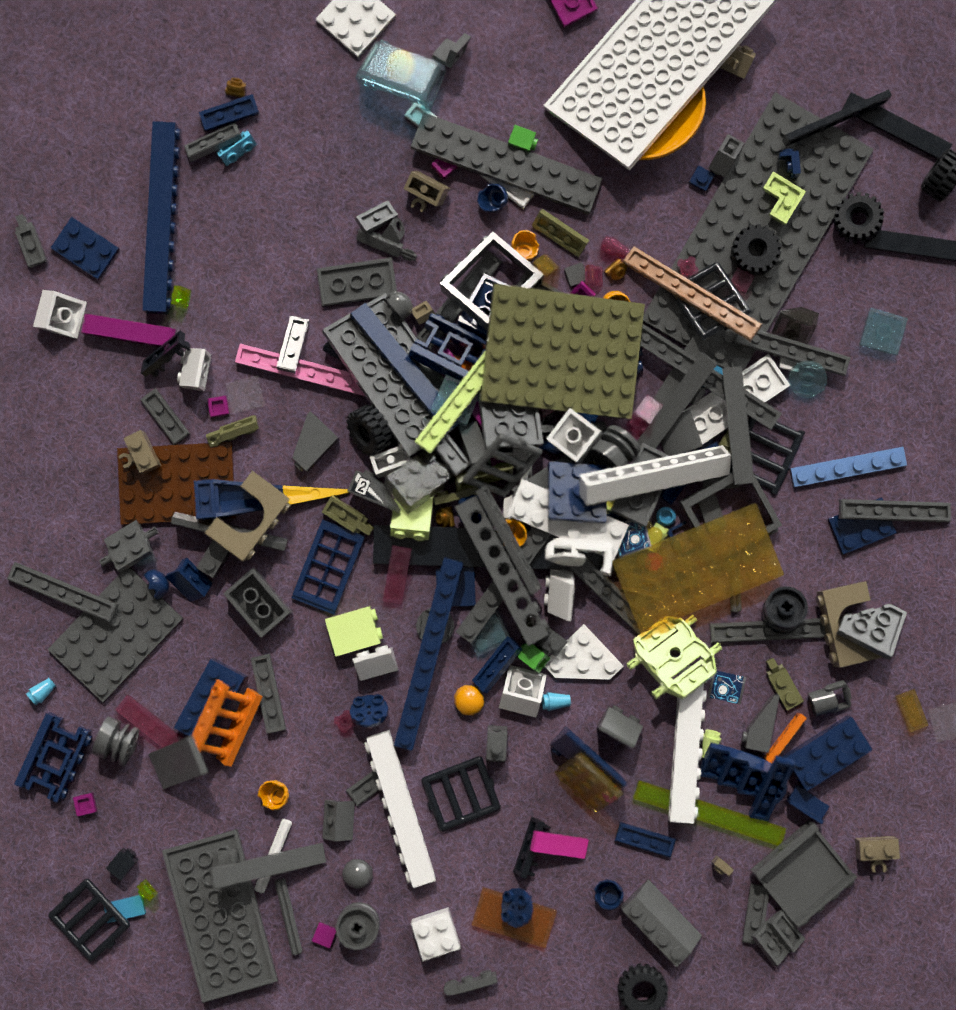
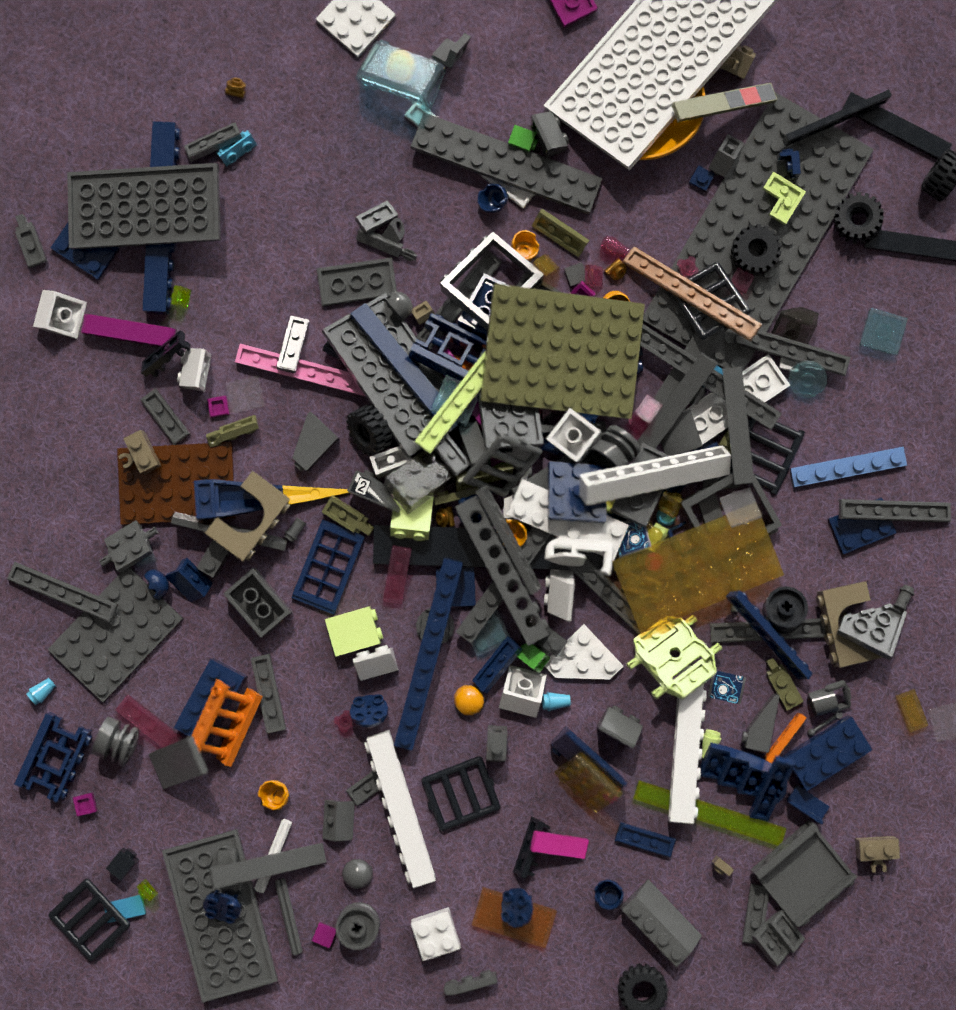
dark blue plate [199,94,260,132] -> none
dark tan brick [403,171,450,212] -> none
magenta plate [431,159,458,179] -> none
none -> dark grey plate [67,163,221,250]
none -> dark blue plate [203,889,242,924]
none -> dark grey pin [284,517,307,542]
none -> dark grey slope [531,111,569,158]
none -> clear yellow tile [658,491,683,518]
none -> tile [671,83,778,122]
none -> clear piece [719,487,762,528]
none -> dark blue plate [726,591,813,679]
none -> dark grey hinge [807,711,843,736]
none -> dark grey pin [894,585,915,611]

